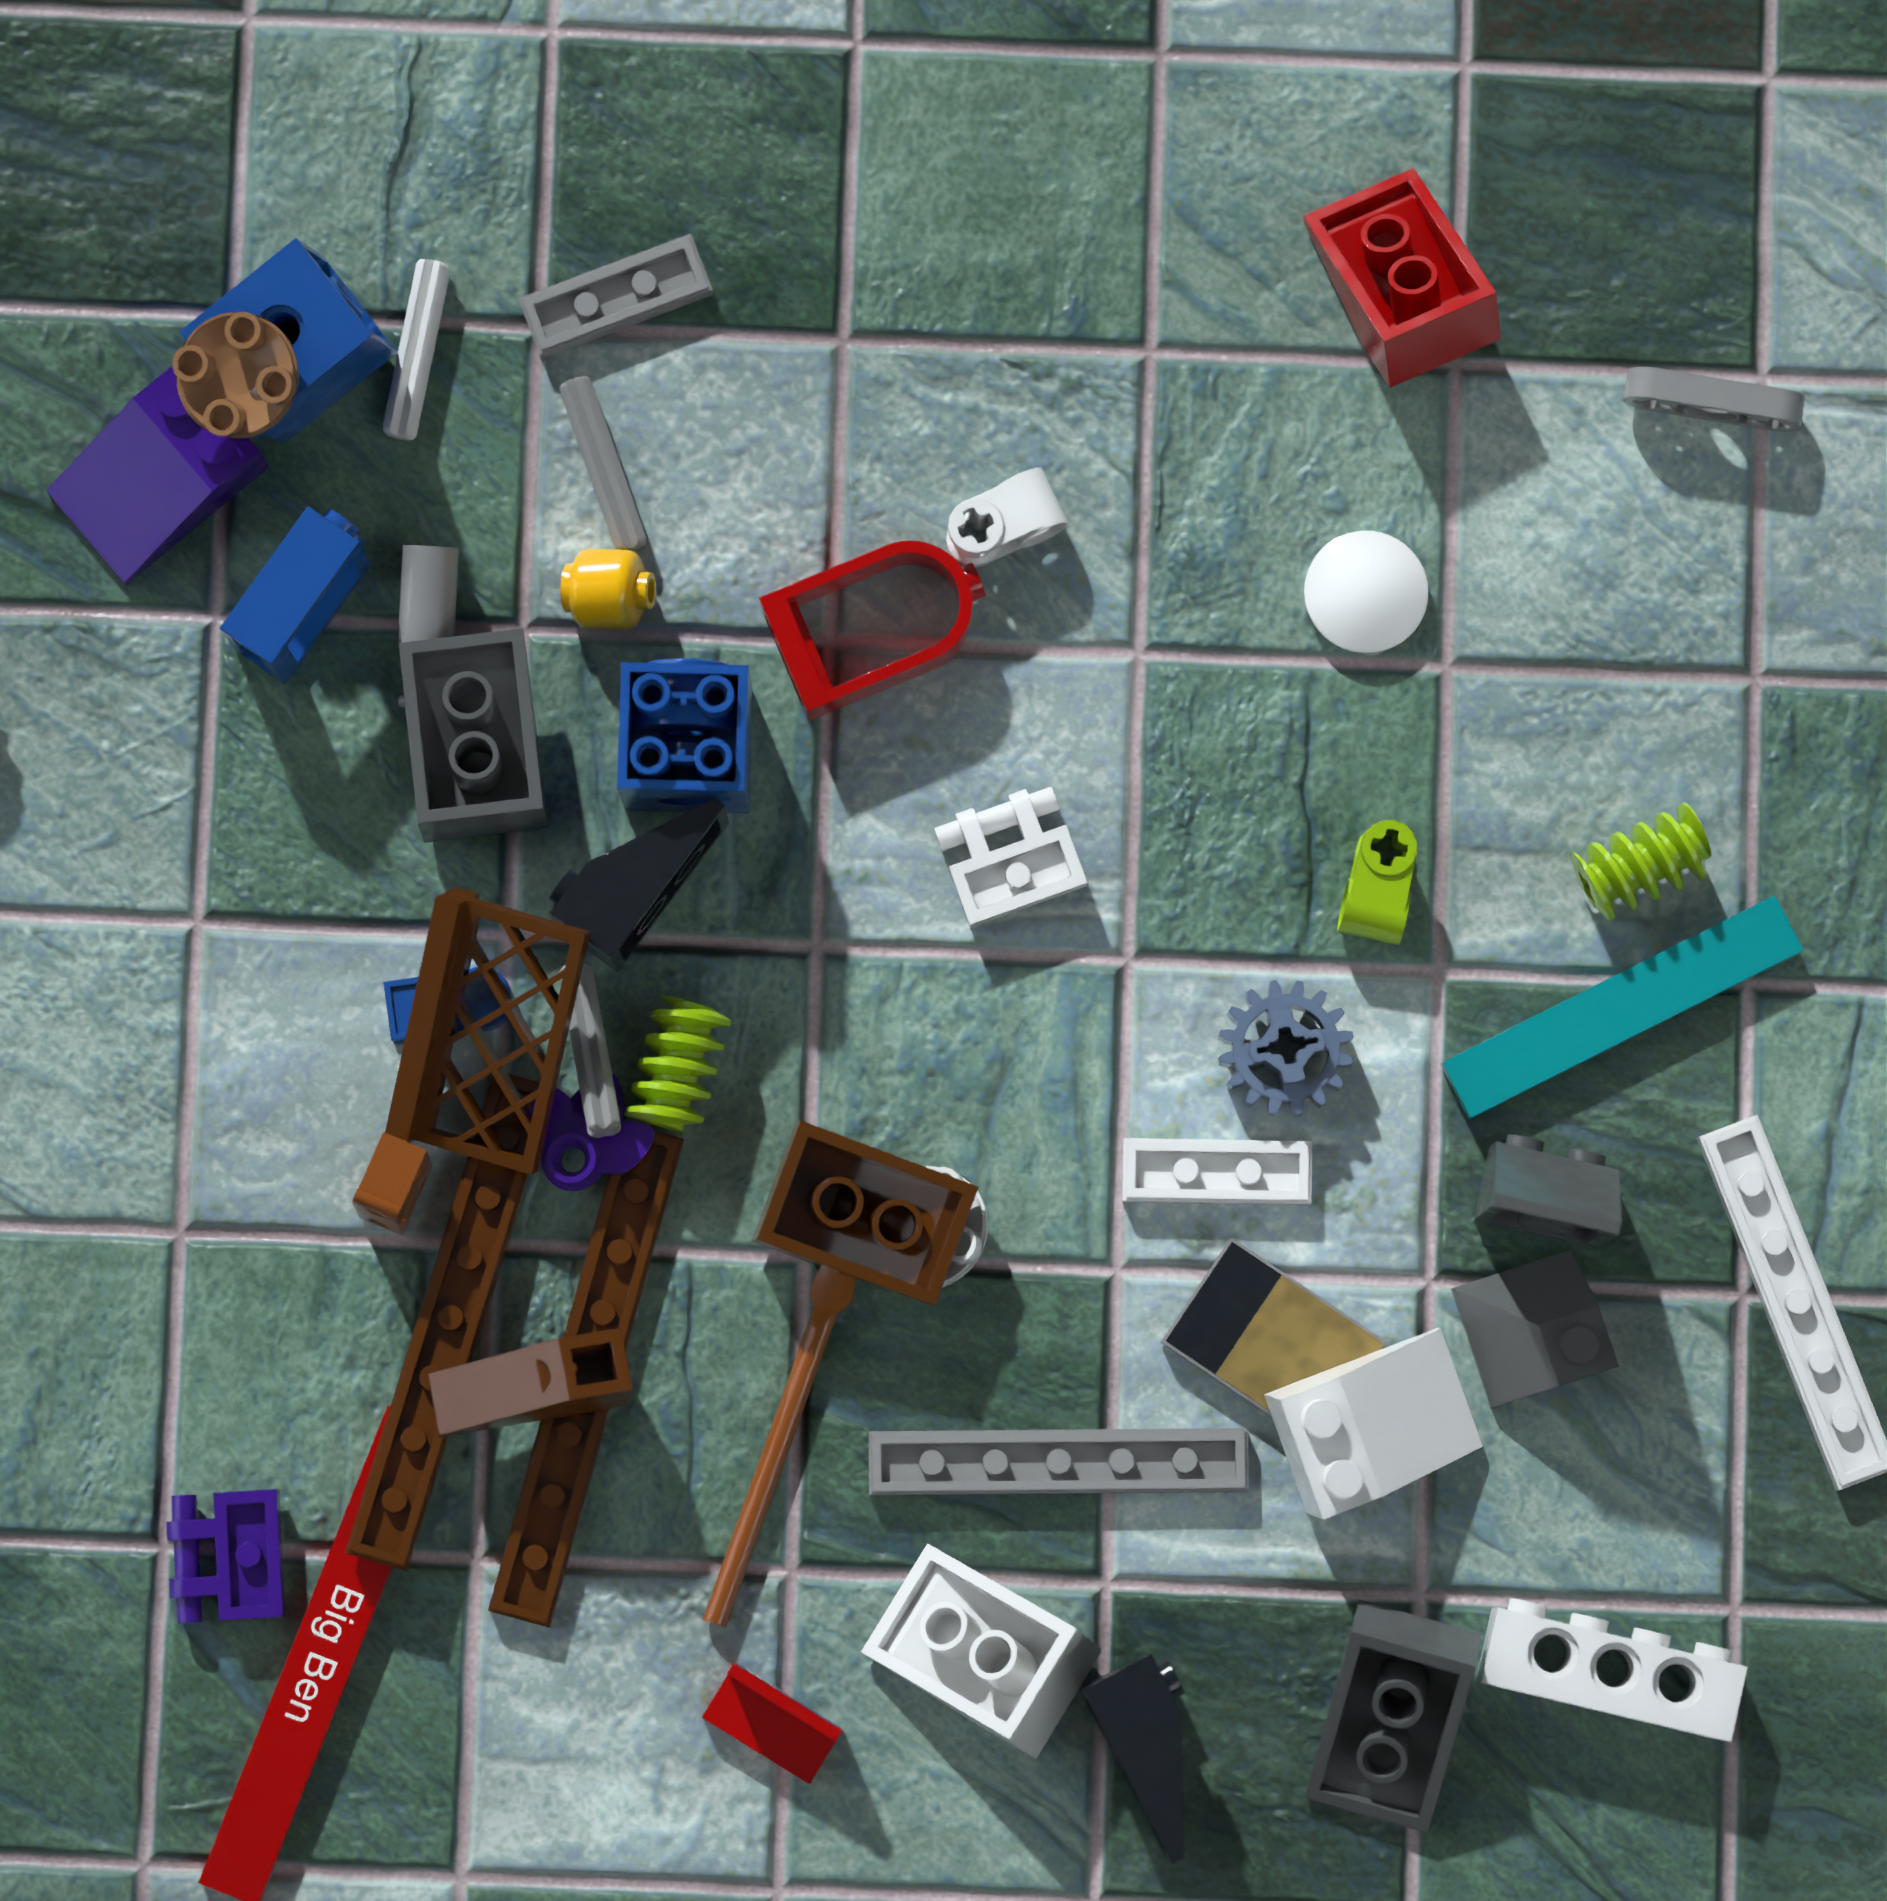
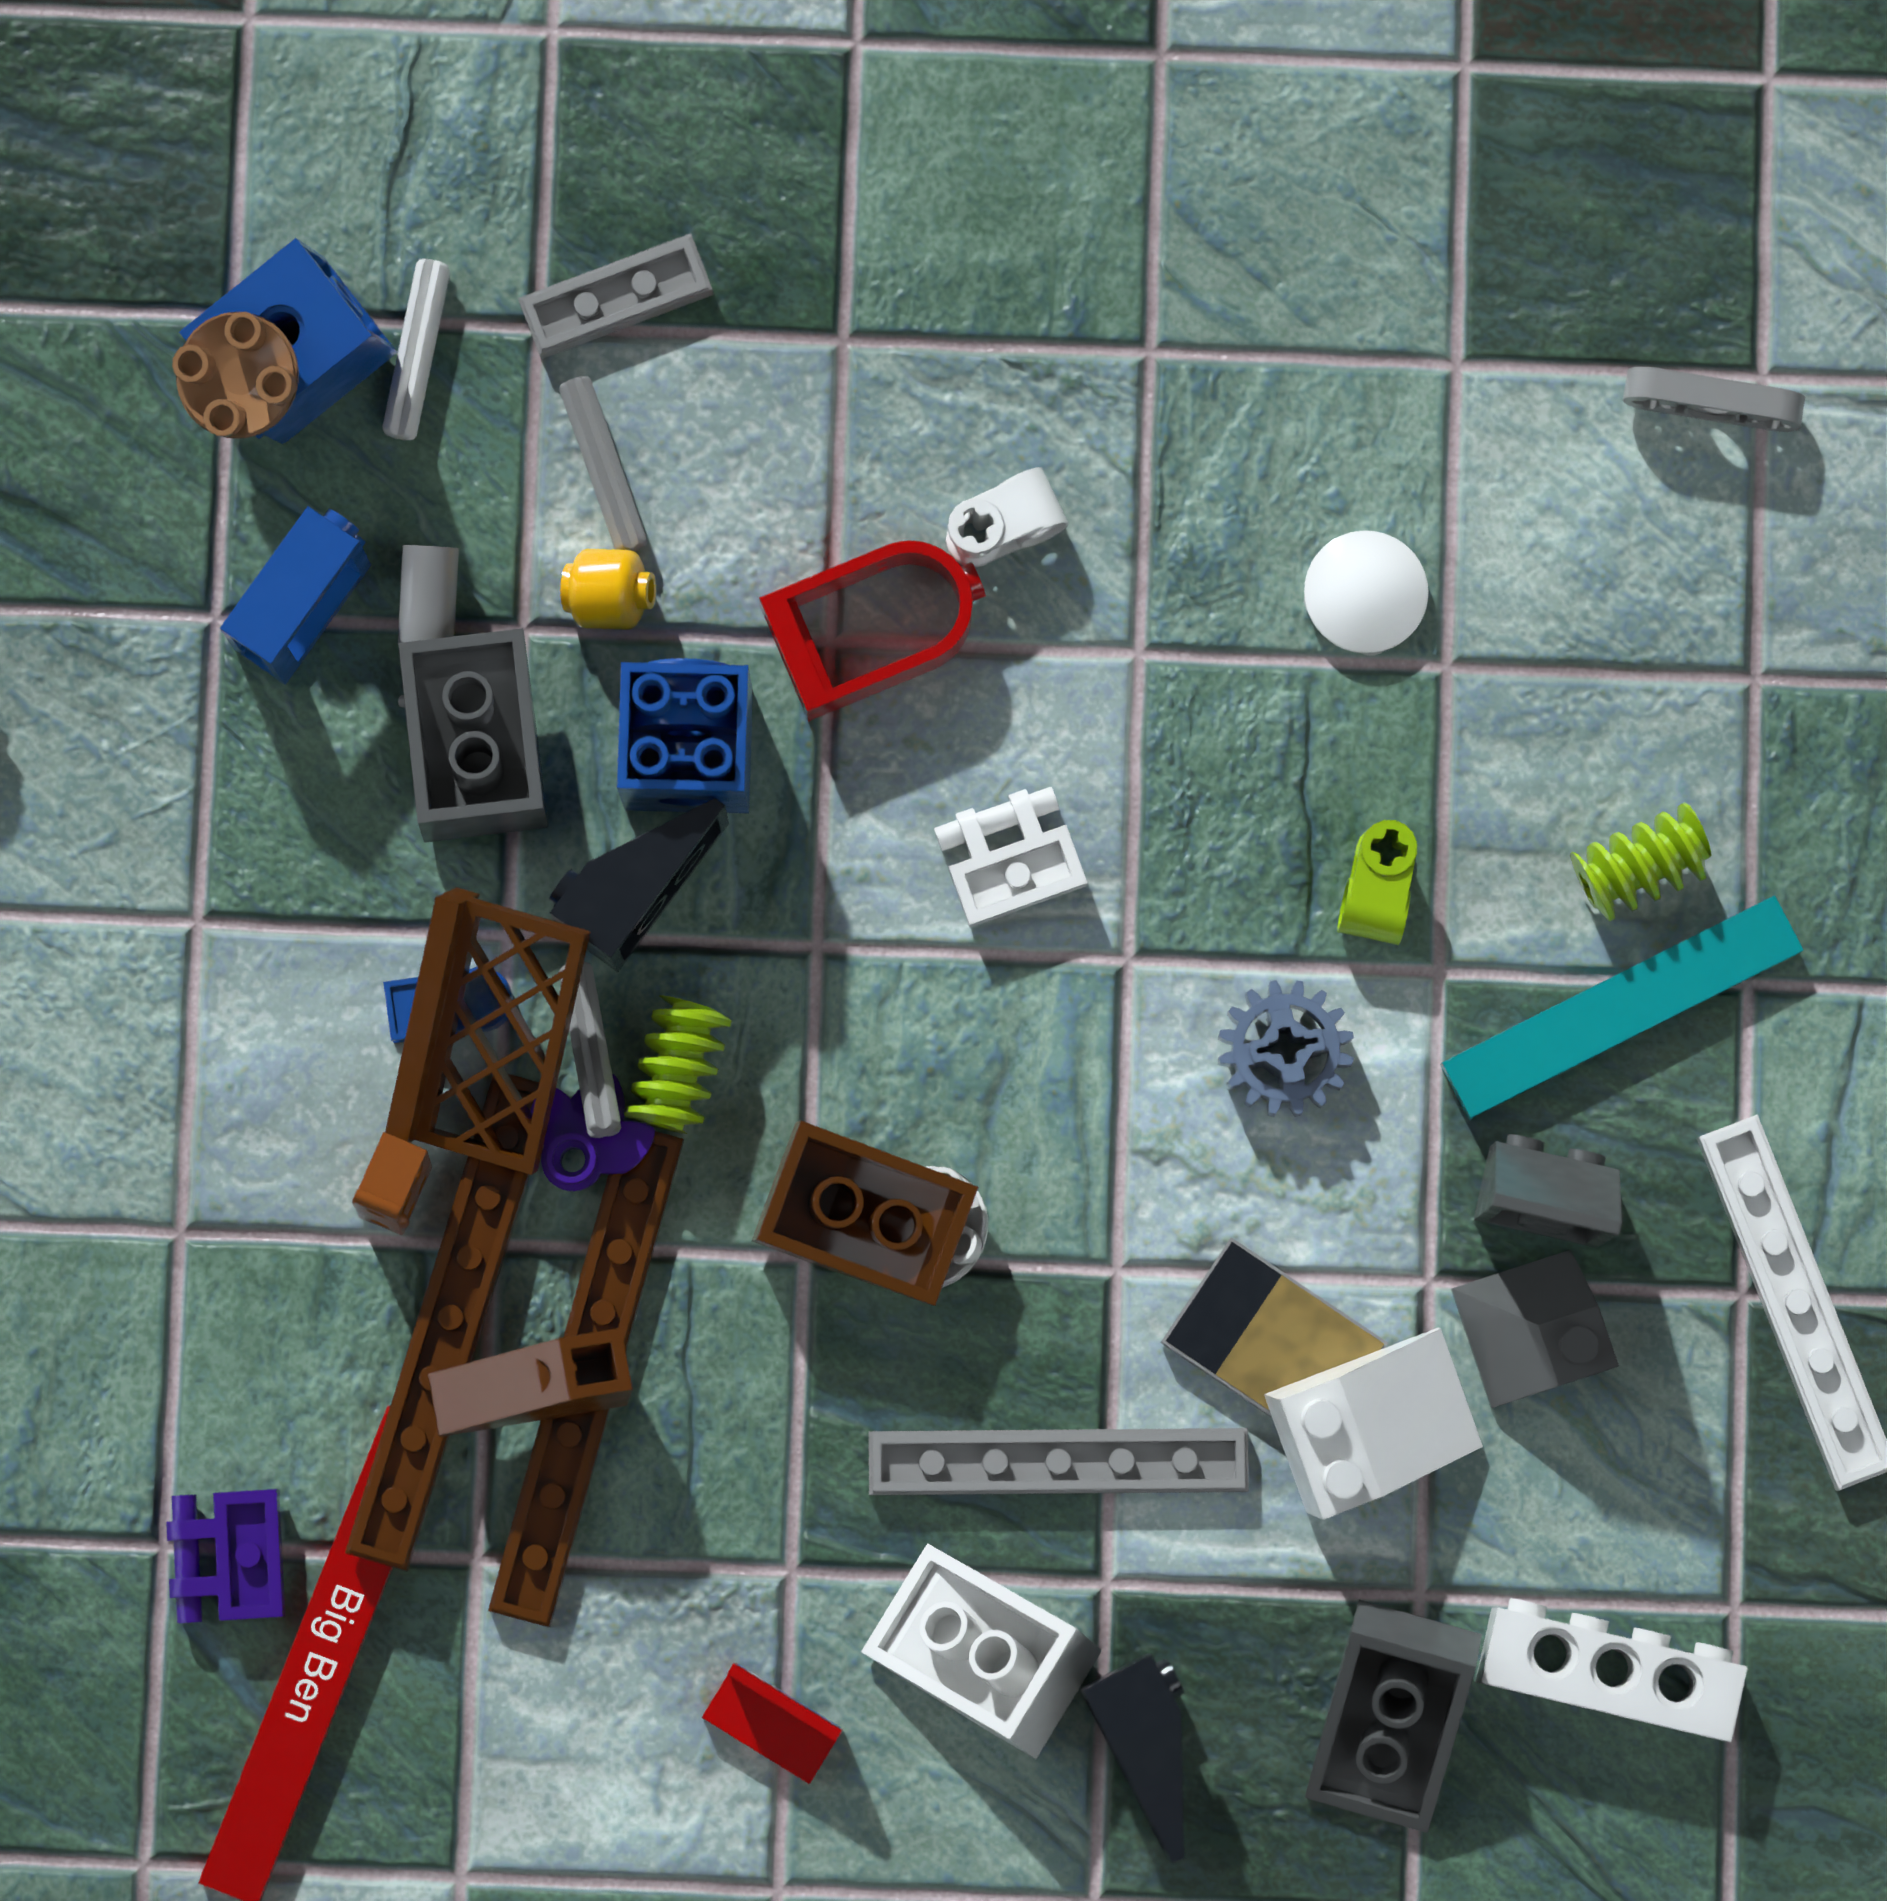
dark purple slope [46,365,269,585] -> none
dark orange piece [702,1267,857,1628] -> none
white tile [1122,1138,1312,1206] -> none
red slope [1303,168,1501,388] -> none

